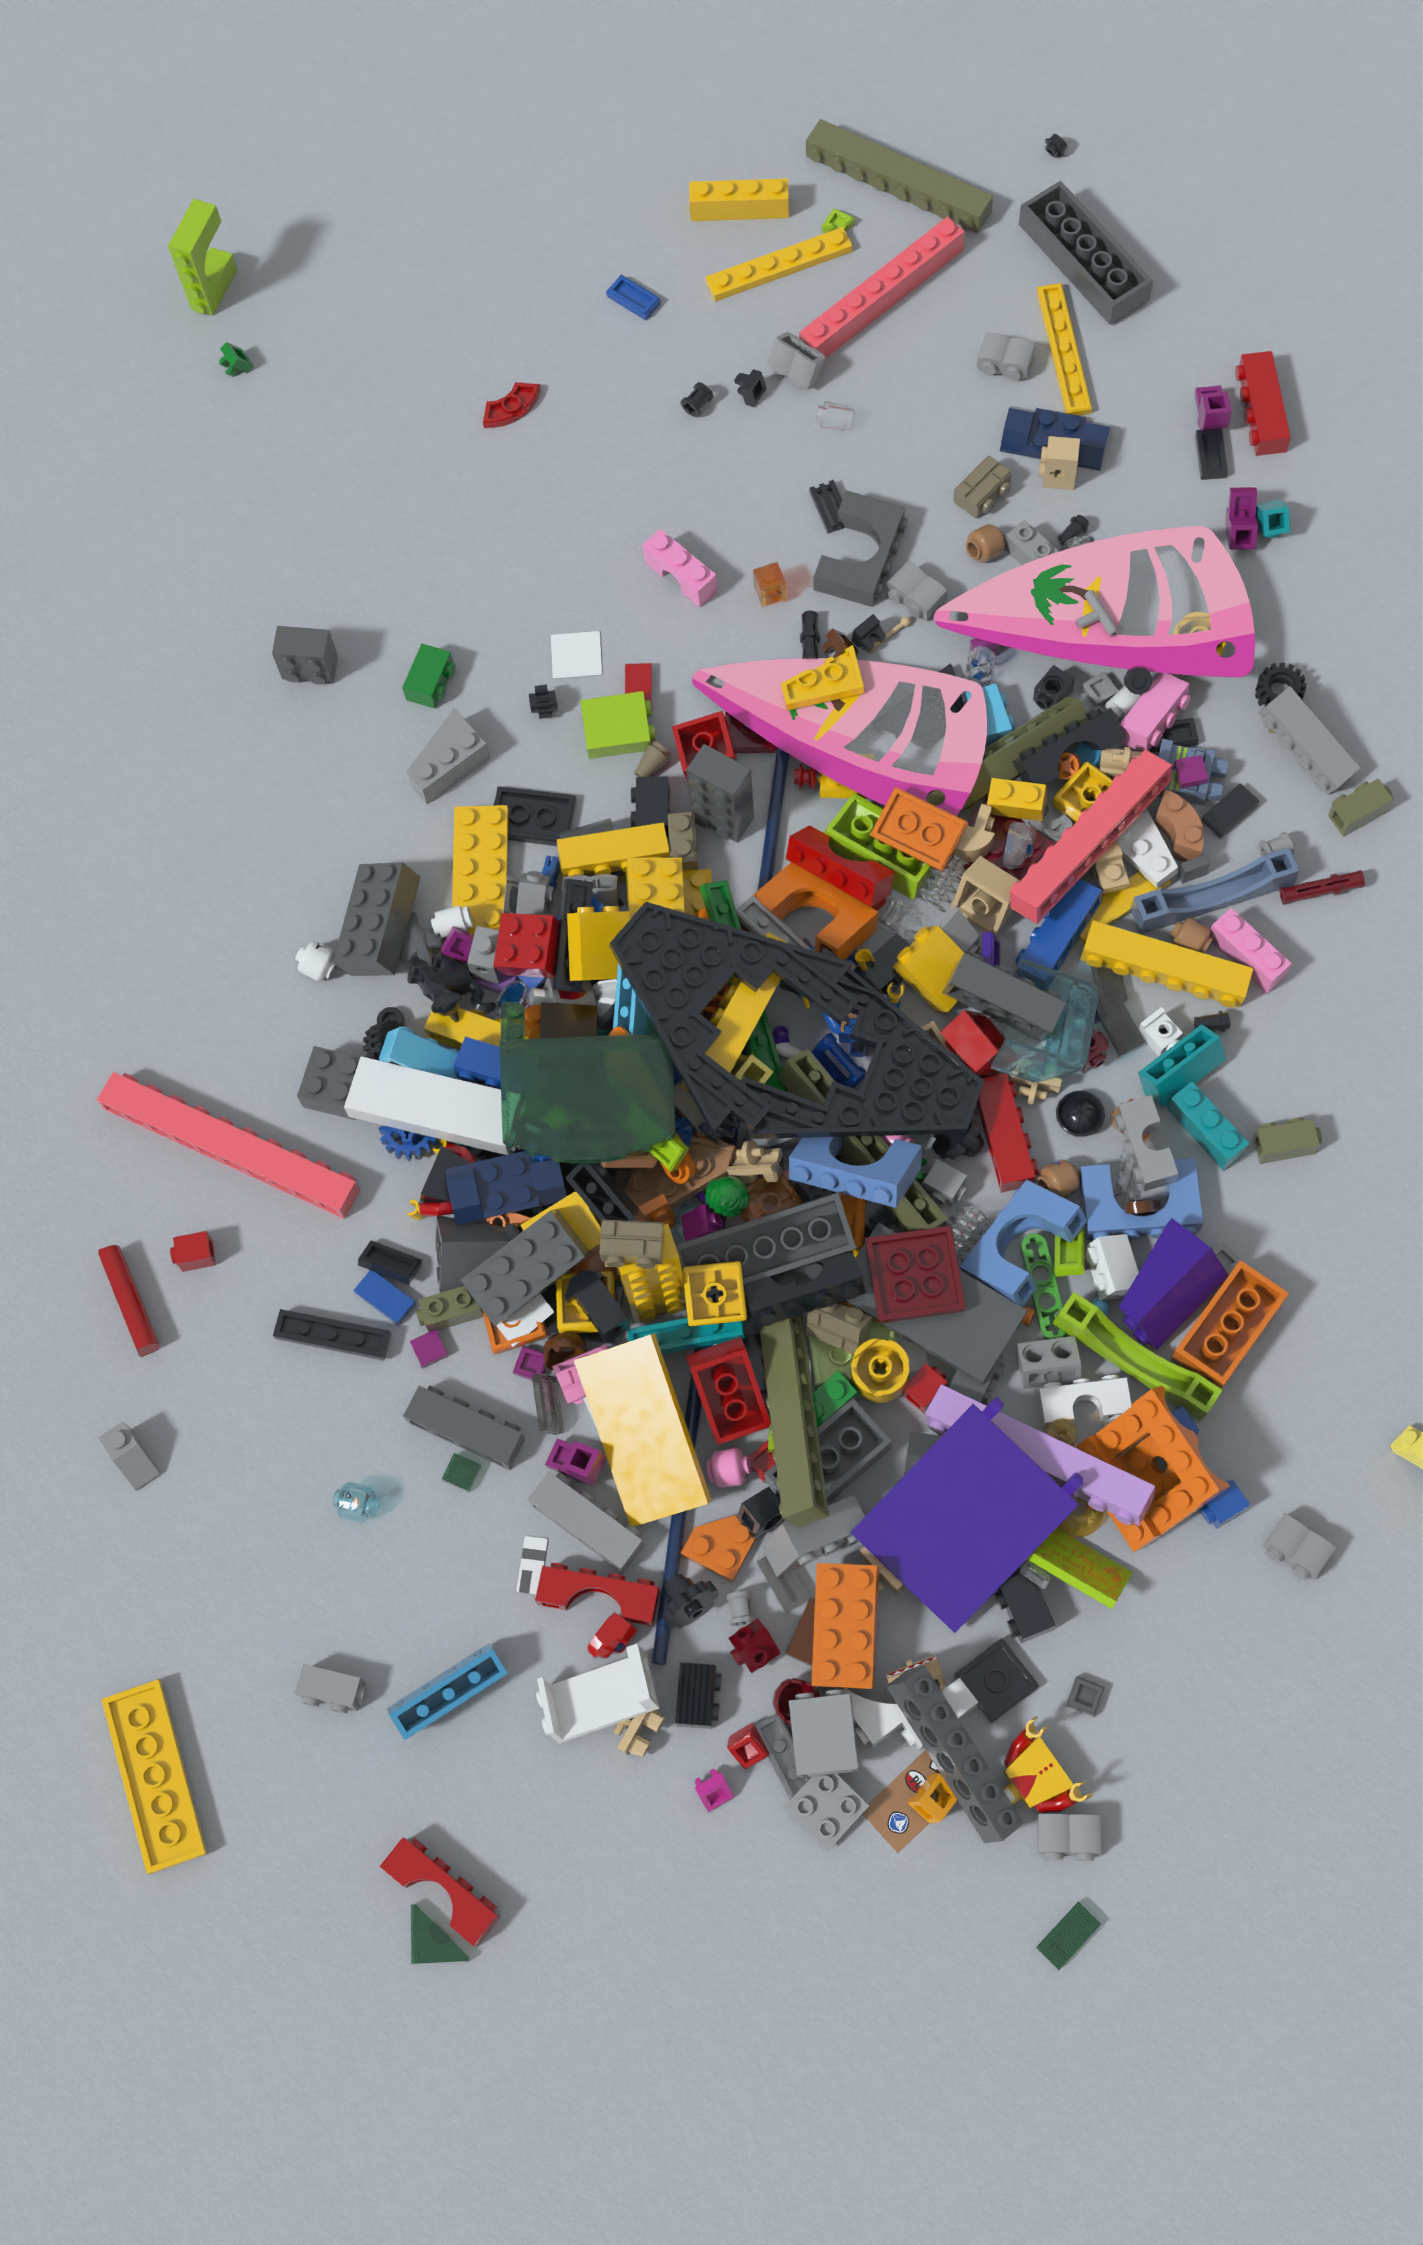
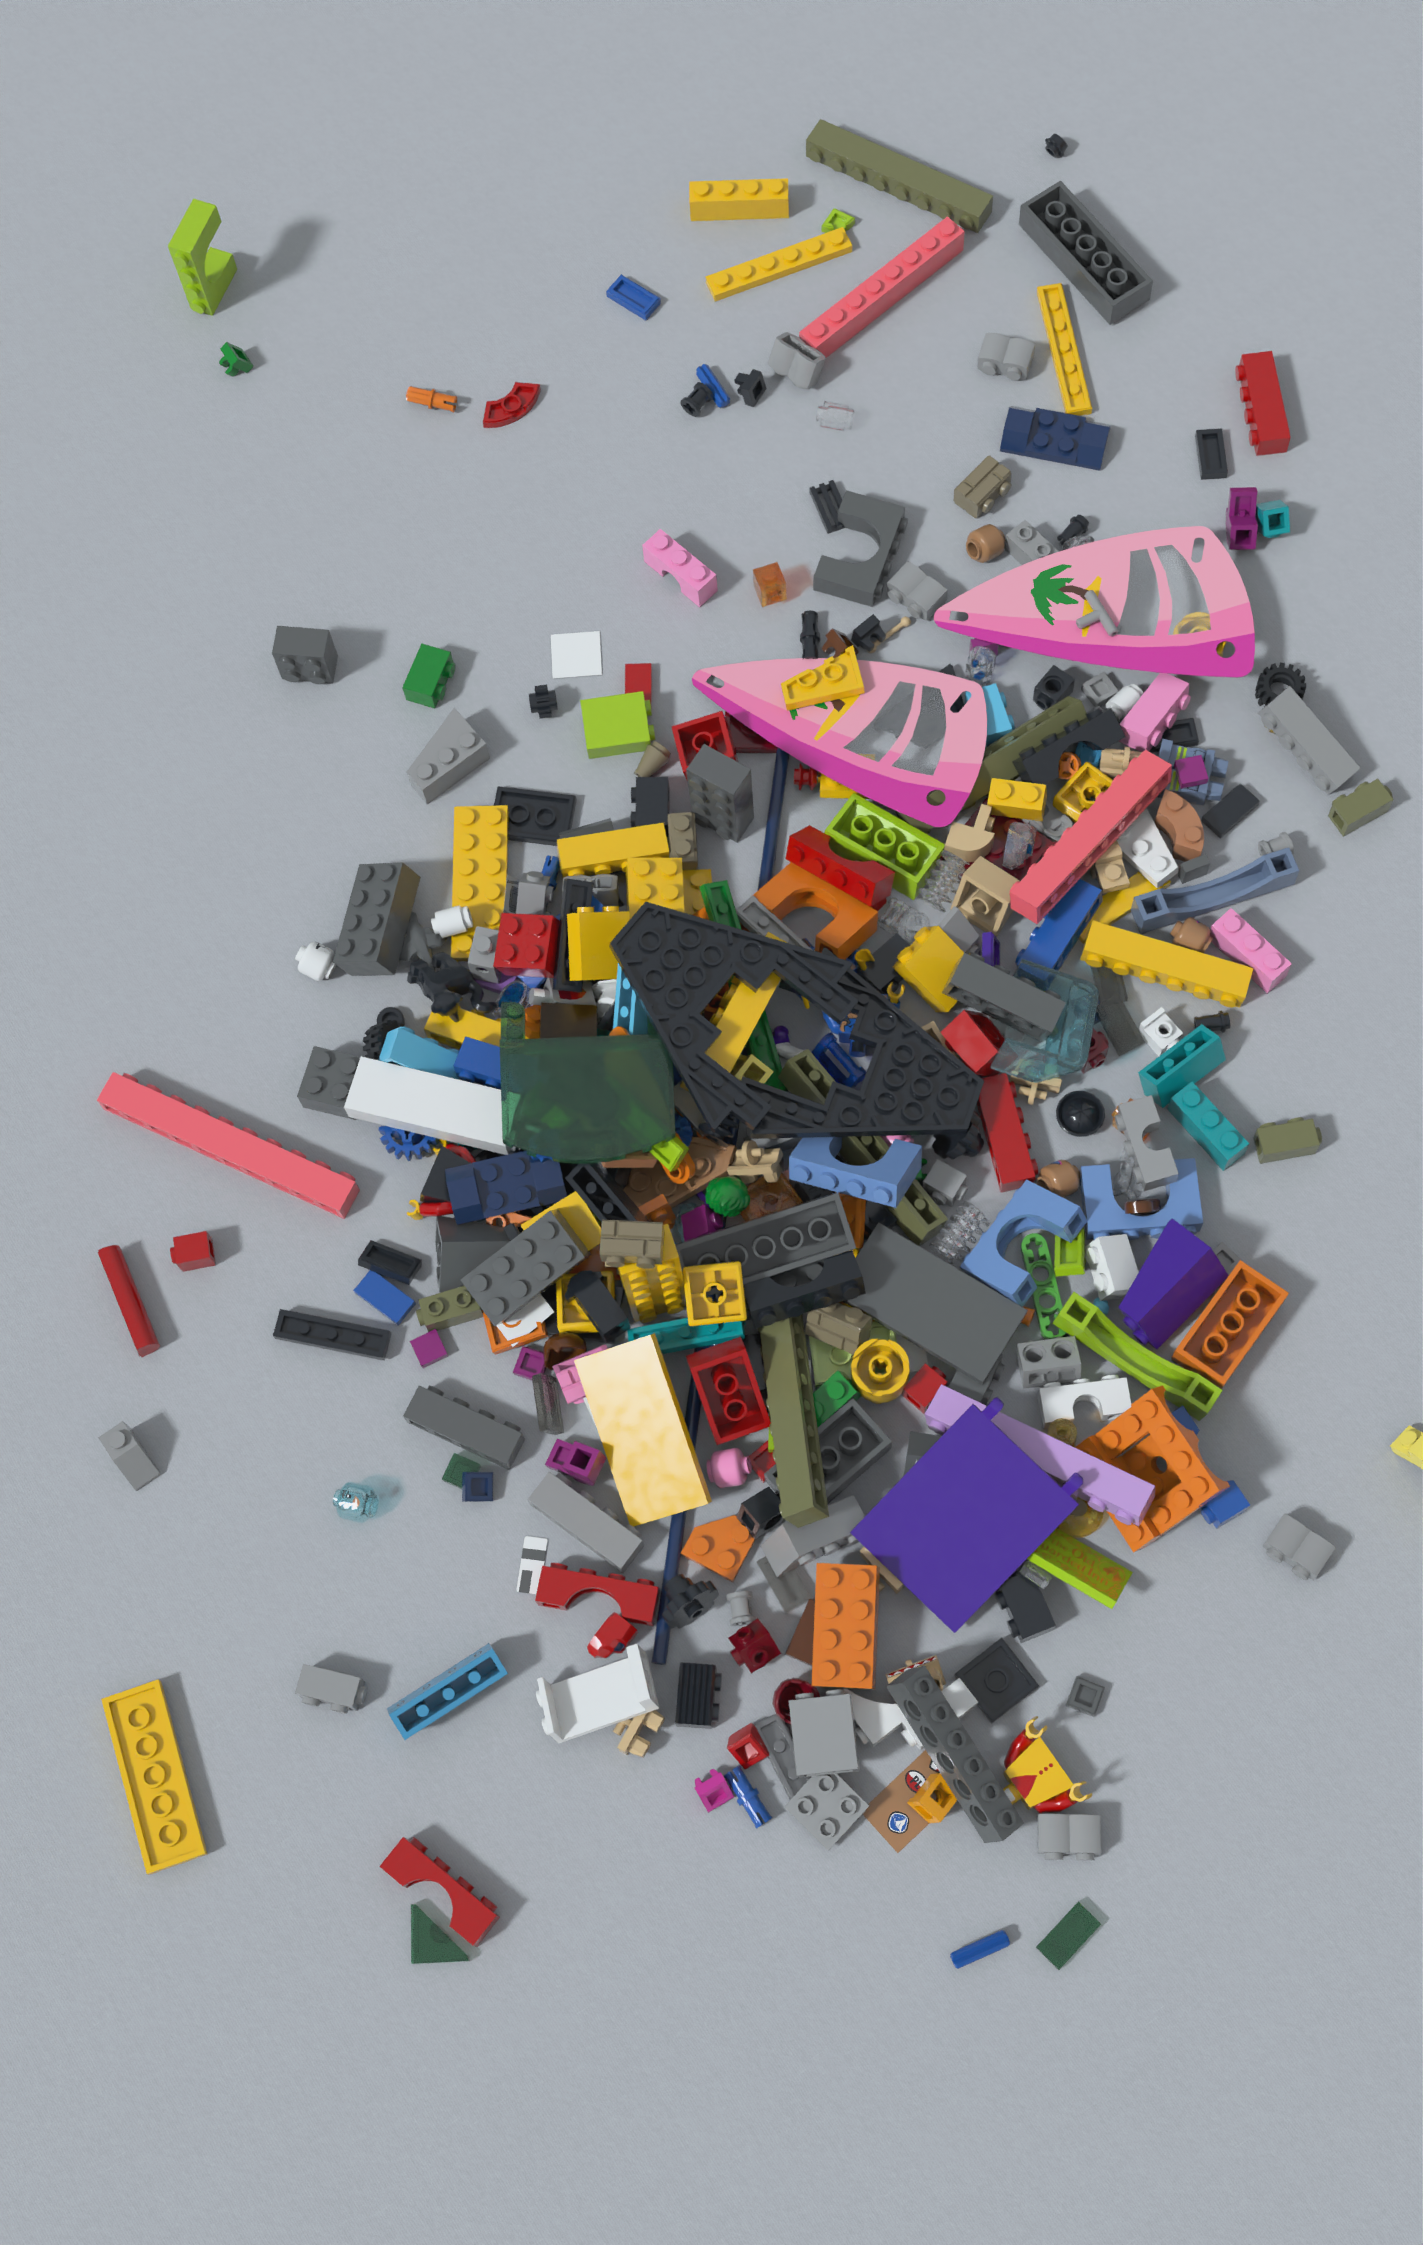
magenta tile [441,926,474,963] -> none
dark red plate [865,1226,966,1324] -> none
orange tile [870,787,969,872] -> none
tan brick [1039,436,1080,490] -> none
black tile [1124,666,1152,694] -> none
magenta brick [1195,385,1232,431] -> none
dark red pin [1279,870,1365,905] -> none
none -> orange axle [406,386,457,413]
none -> dark blue tile [462,1472,493,1502]
none -> blue axle [696,364,730,408]
none -> blue pin [724,1765,772,1829]
none -> blue axle [950,1930,1010,1969]

